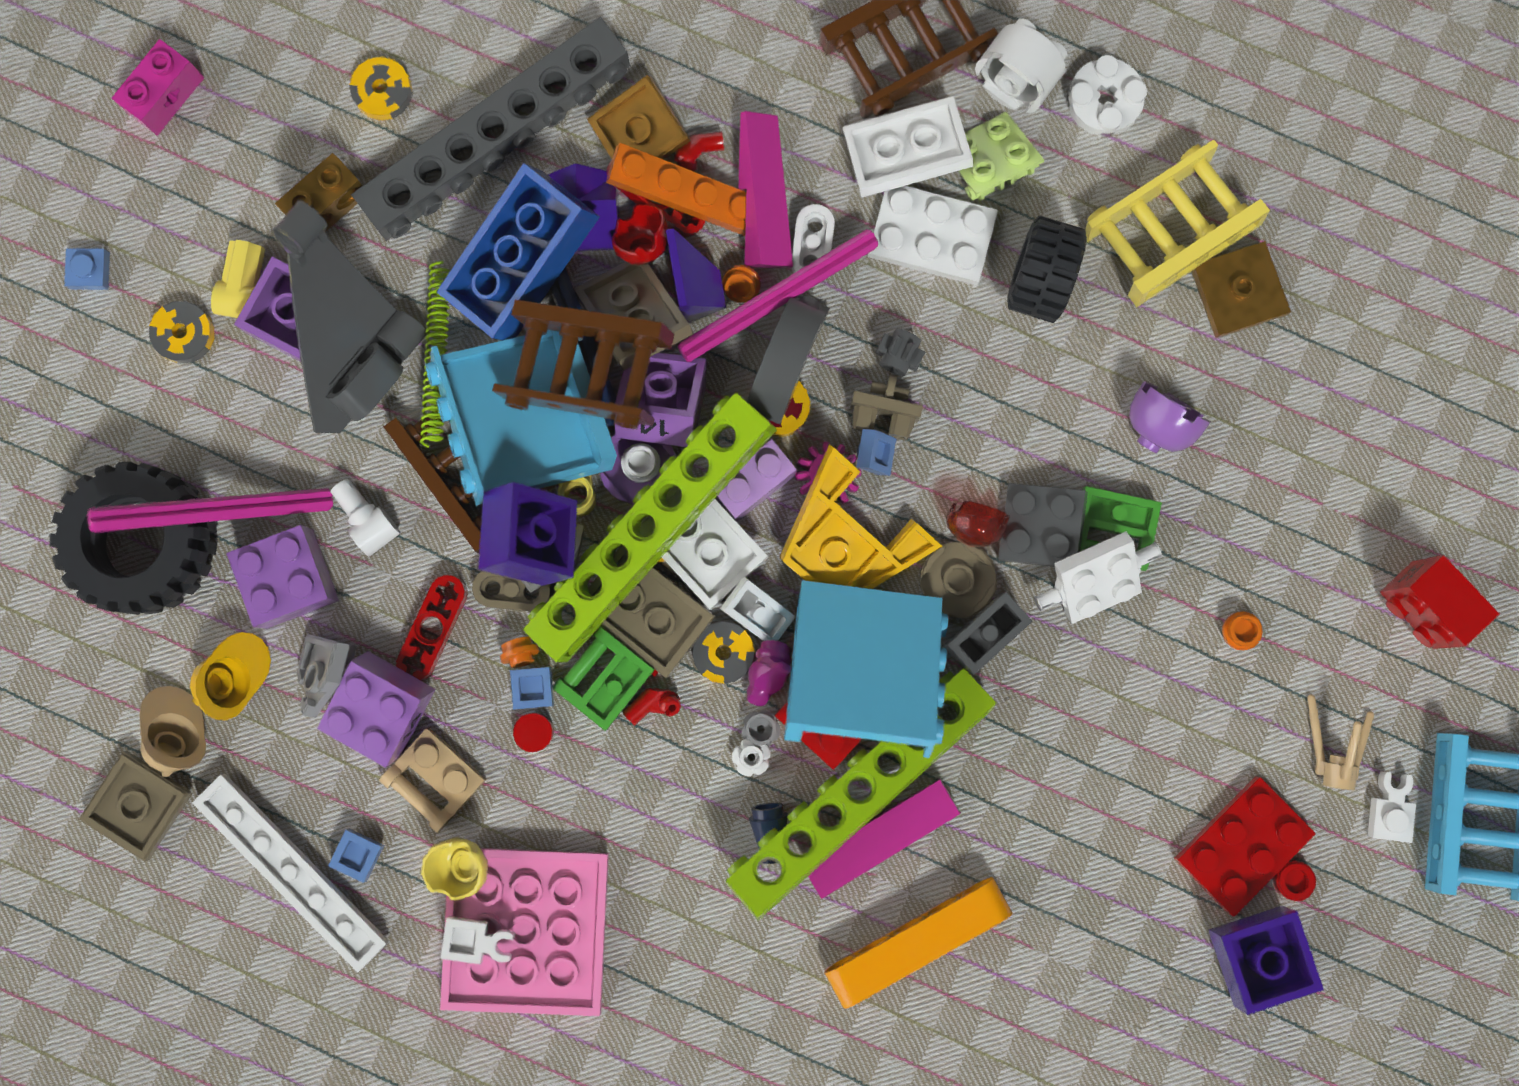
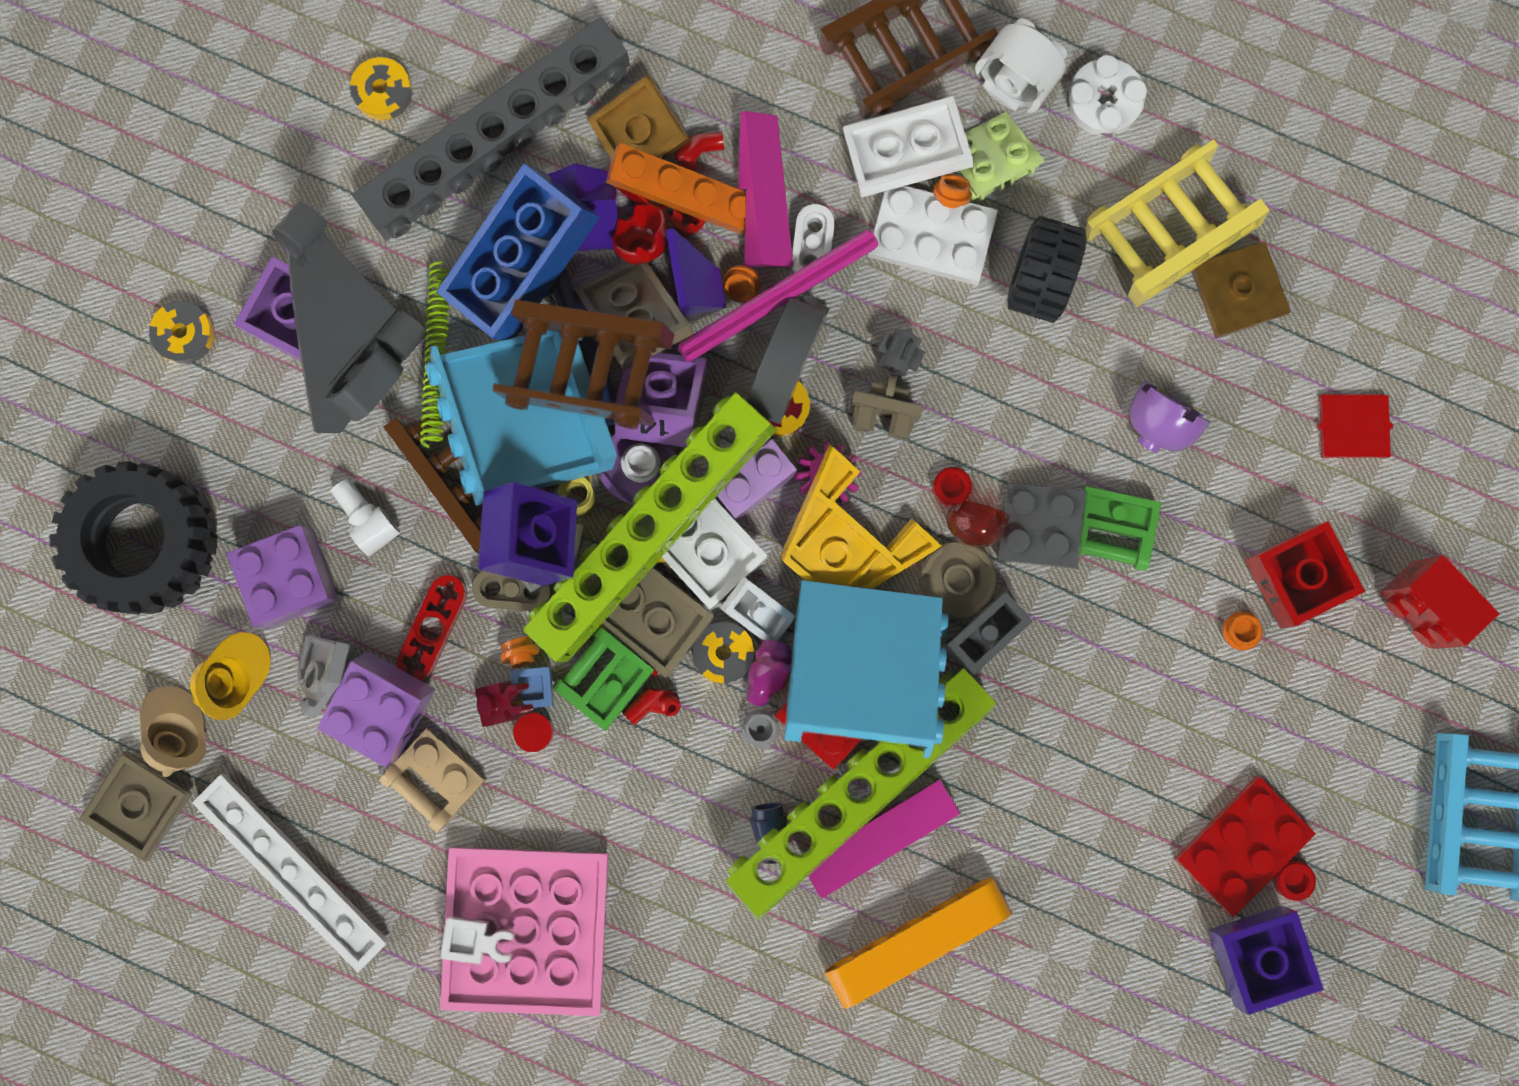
medium blue plate [64,248,110,290] -> none
dark pink axle [87,488,333,532] -> none
dark pink brick [111,39,204,136] -> none
light yellow piece [211,240,265,318] -> none
pearl gold brick [275,153,363,232] -> none
medium blue plate [328,829,384,883] -> none
light yellow hair [421,837,488,900] -> none
white plate [732,738,771,777] -> none
medium blue plate [856,429,896,476] -> none
white plate [1034,531,1162,624] -> none
tan plant [1307,694,1374,790] -> none
white plate [1367,771,1416,843] -> none
none -> dark red plate [475,681,534,727]
none -> red tile [932,467,972,507]
none -> orange plate [933,174,972,208]
none -> red brick [1244,521,1365,629]
none -> red piece [1317,395,1394,458]

